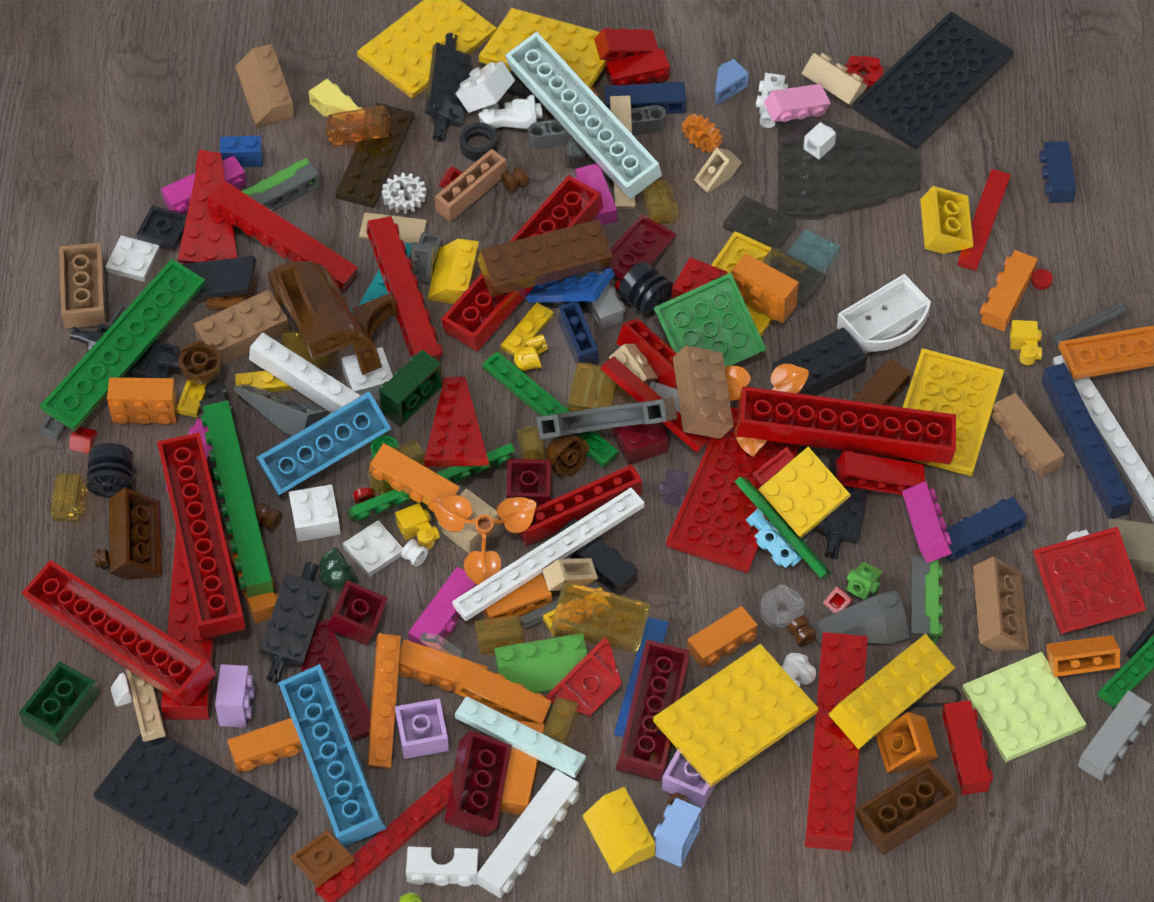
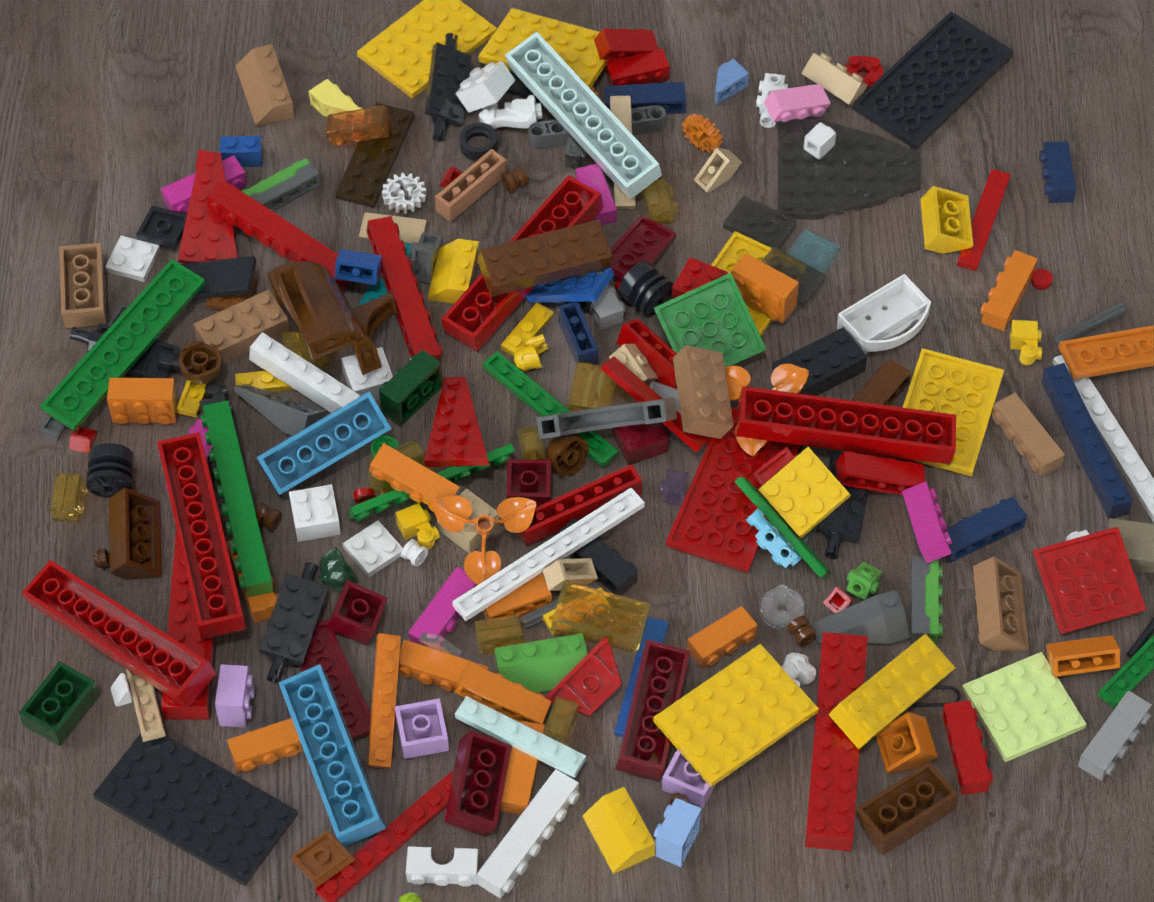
none -> blue brick [334,249,382,285]

